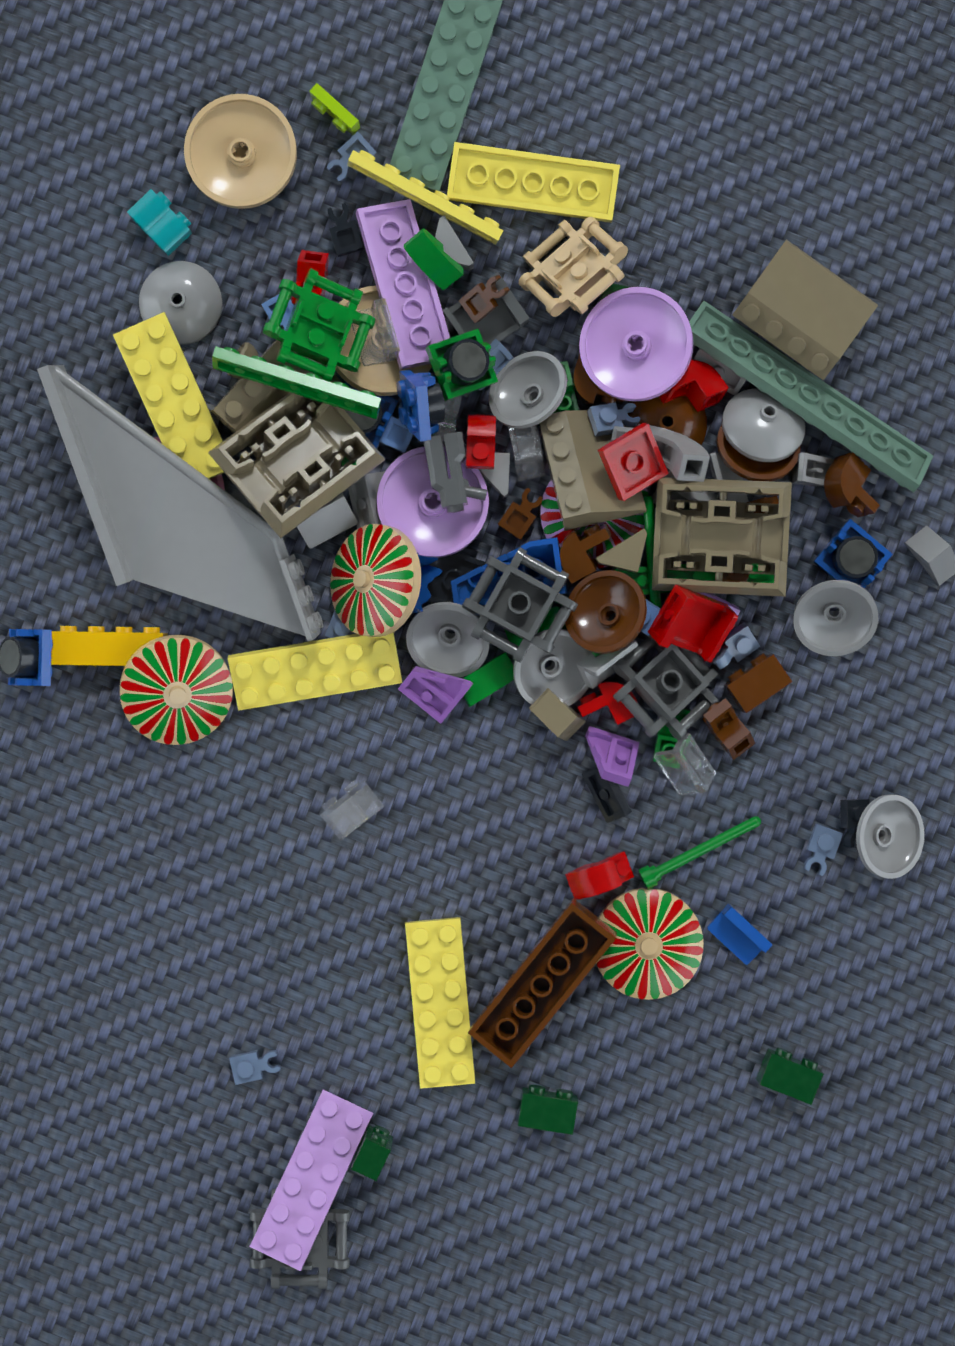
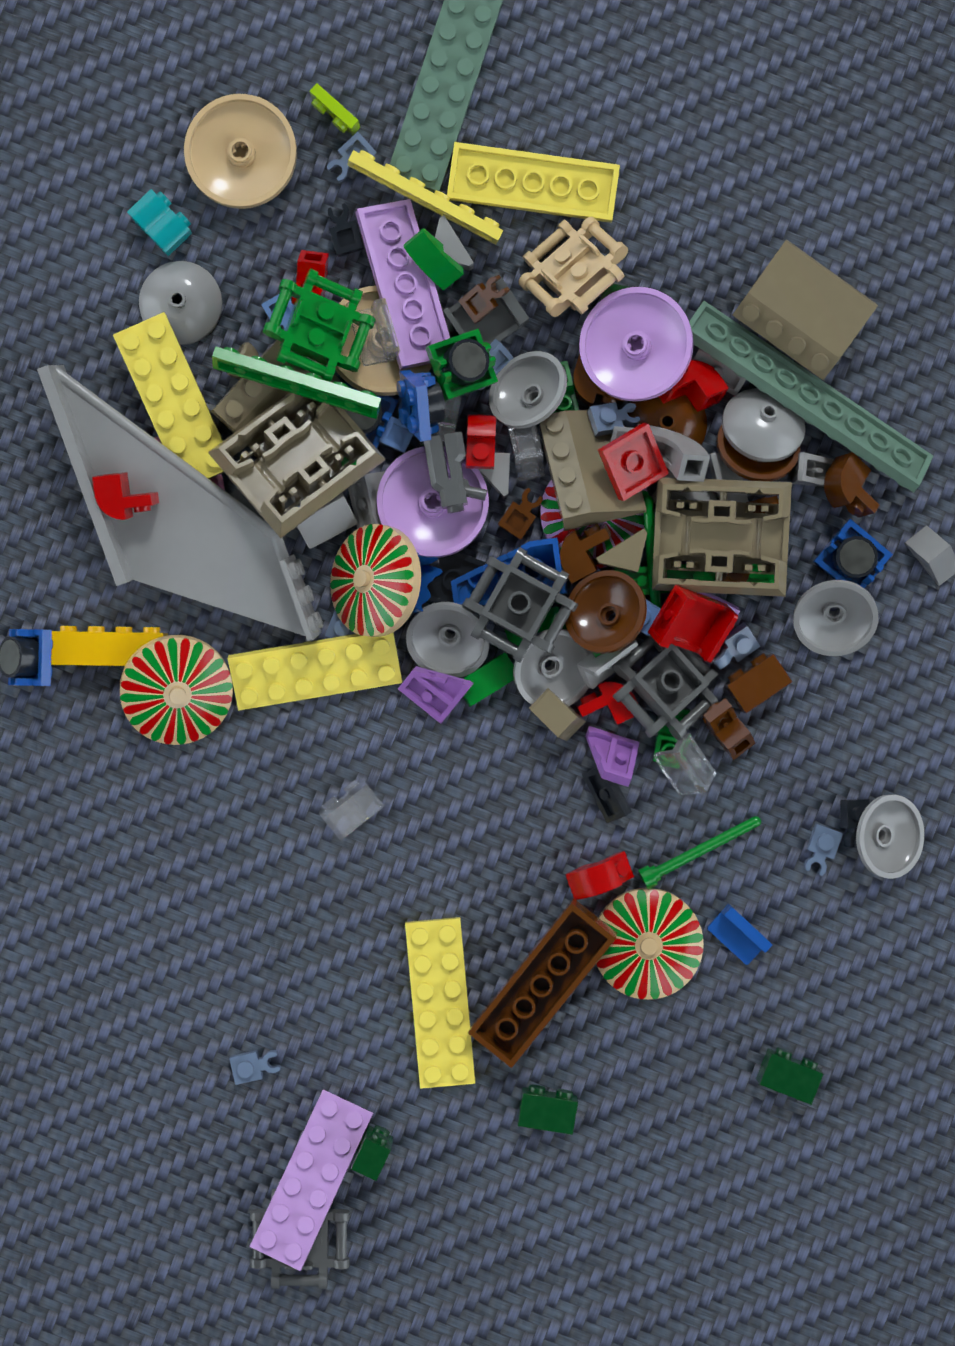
none -> red brick [92,472,159,520]

